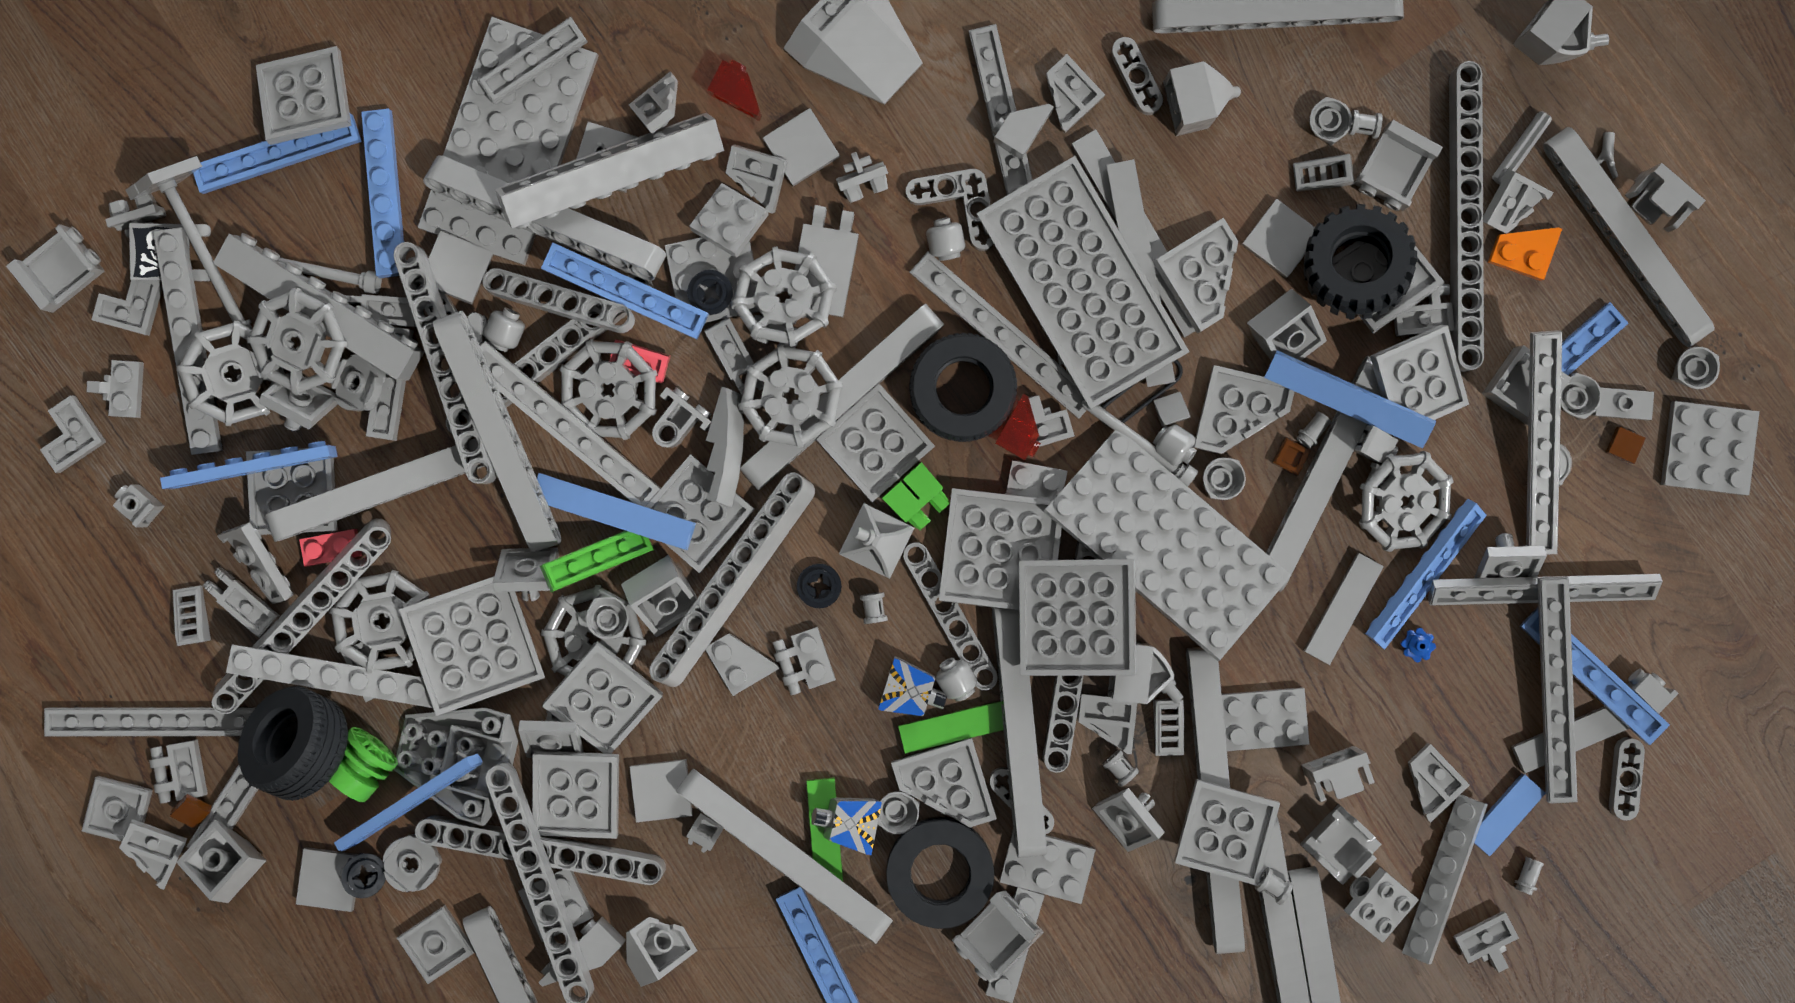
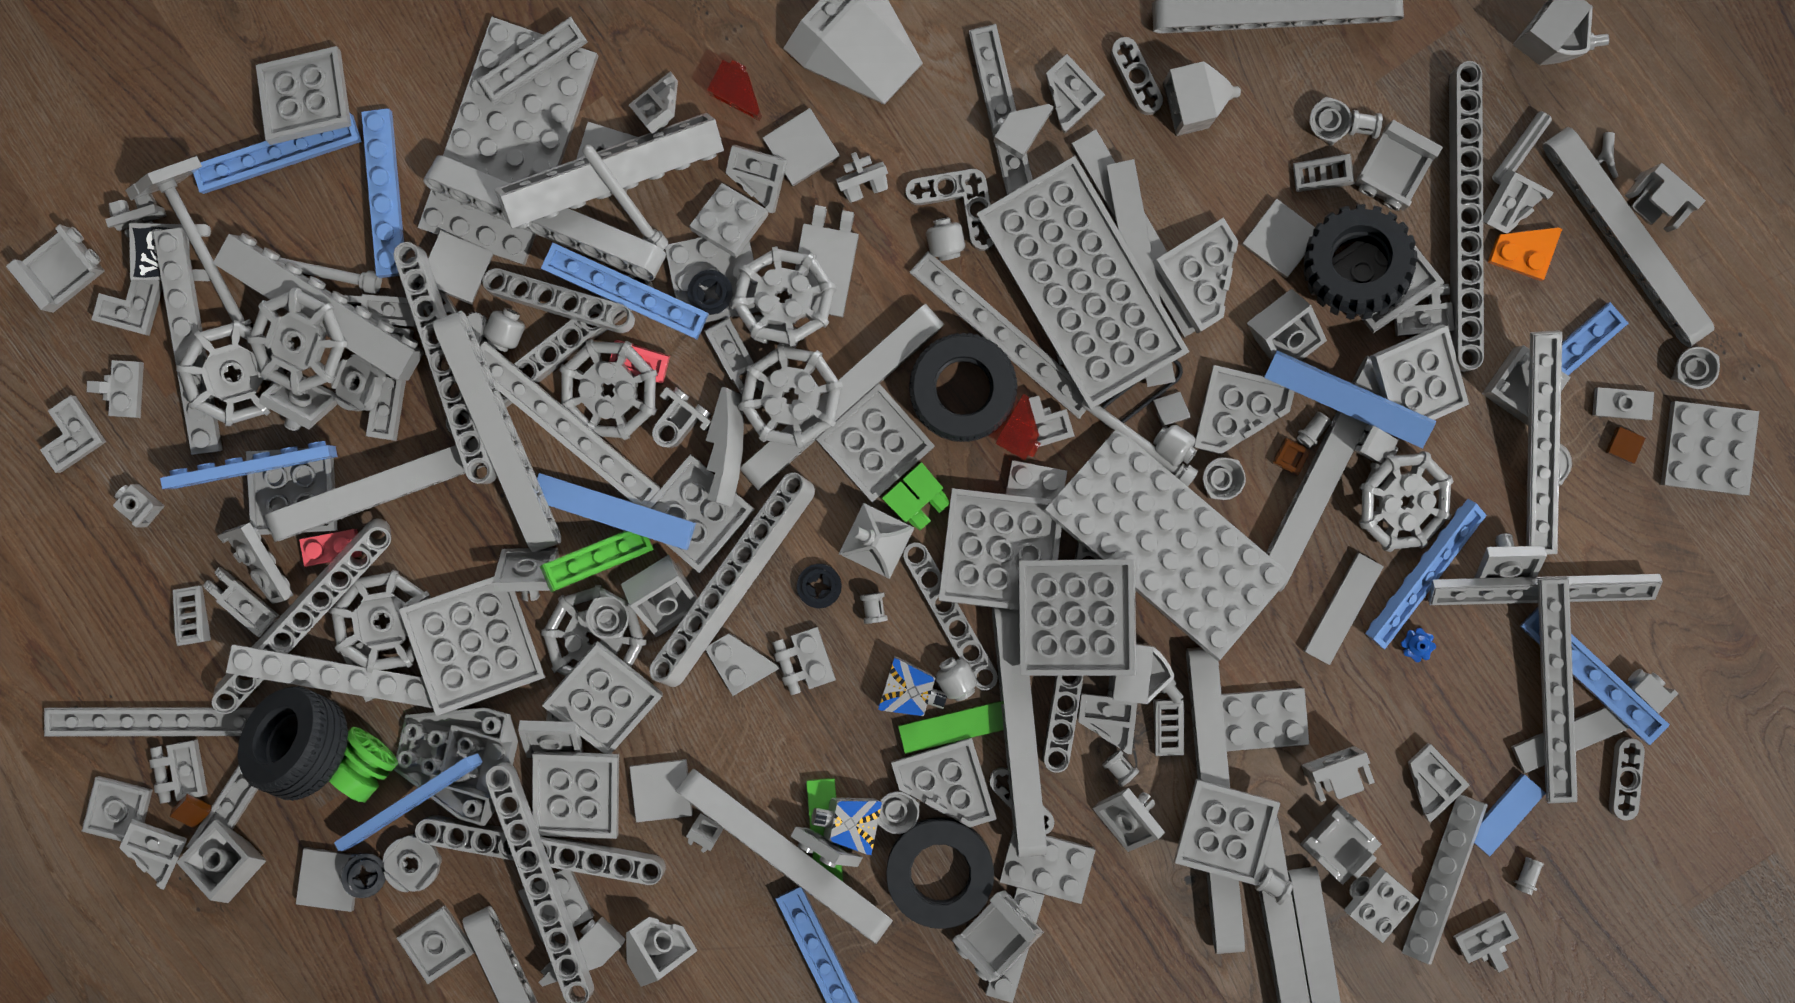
light grey hat [1561,373,1602,420] -> none
none -> light grey piece [582,145,668,250]
none -> light grey wing [791,827,863,867]

